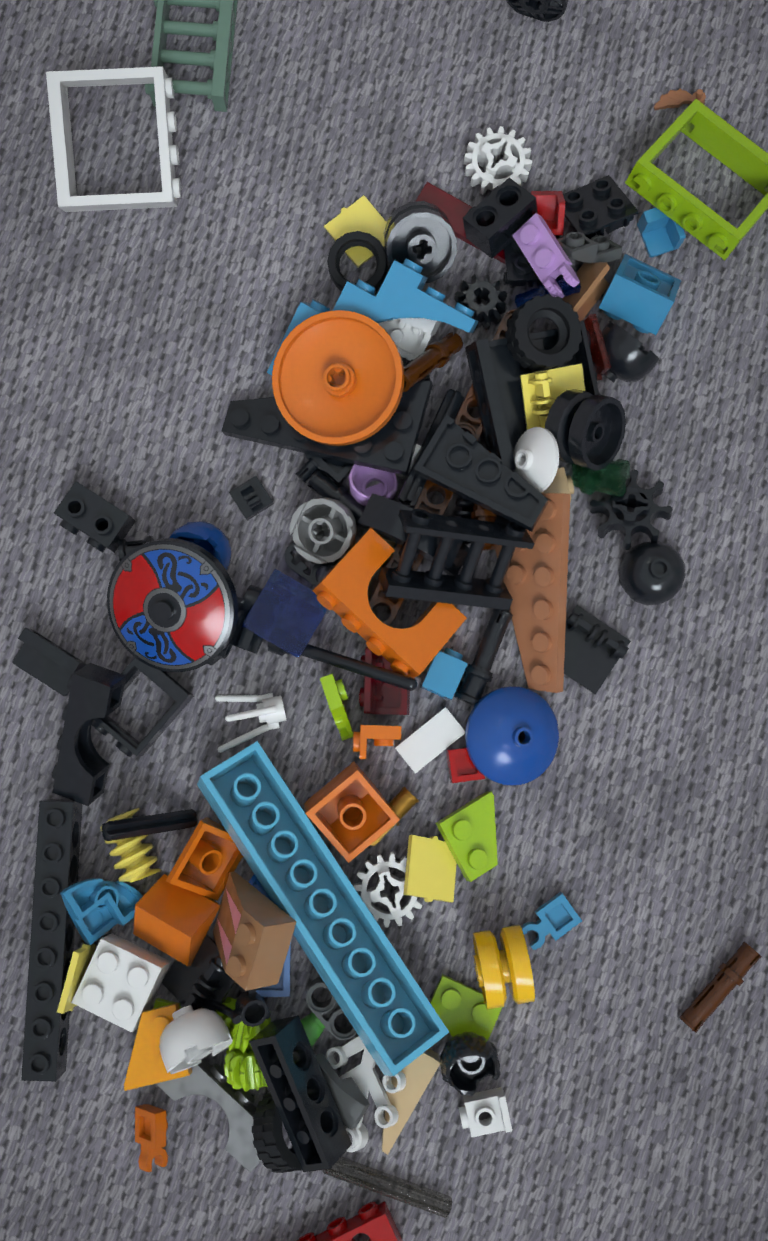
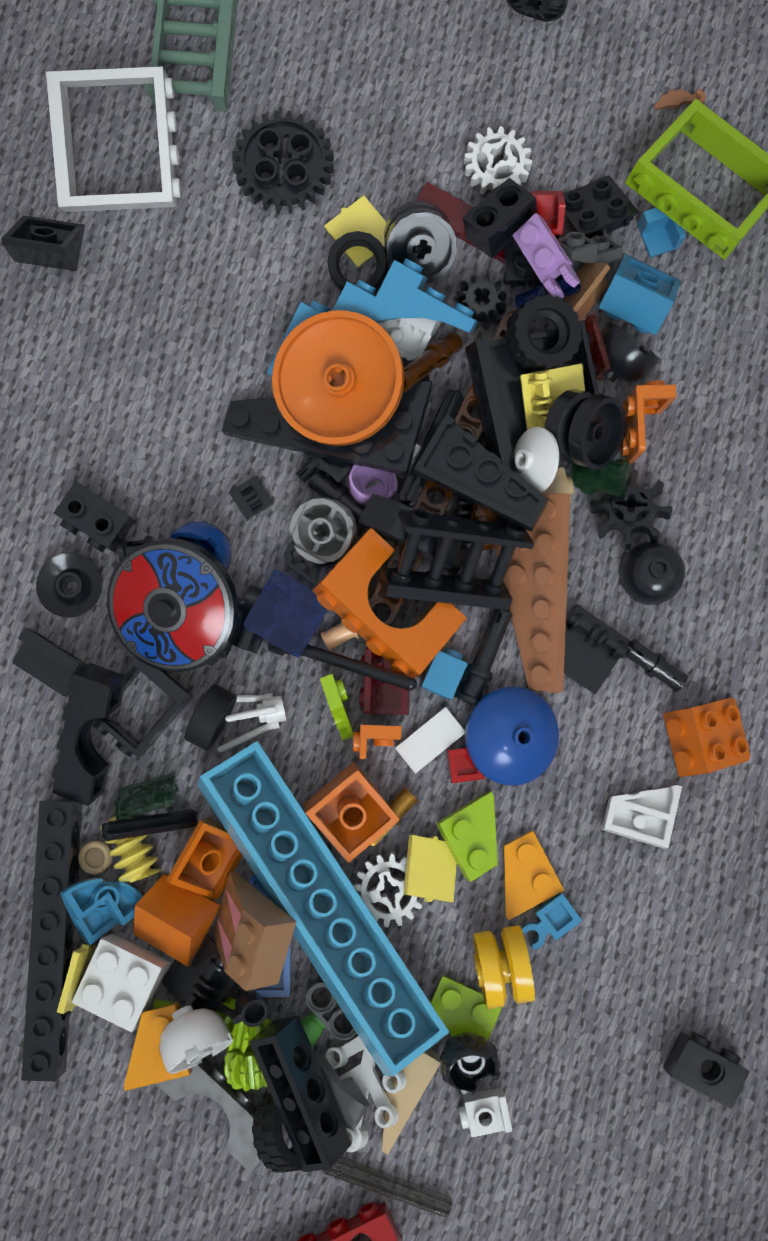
orange plate [135,1104,168,1172] -> none
reddish brown pin [679,942,762,1033] -> none
none -> black slope [1,215,85,271]
none -> black dish [36,553,102,618]
none -> tan tile [78,840,113,875]
none -> clear green piece [114,772,179,820]
none -> black tyre [184,684,237,751]
none -> black gear [232,111,334,214]
none -> light nougat pin [320,622,360,651]
none -> light orange wing [503,830,564,920]
none -> white wing [601,785,682,849]
none -> orange bracket [619,380,676,464]
none -> black pin [624,639,688,692]
none -> orange bracket [662,697,750,777]
none -> black brick [663,1031,750,1109]

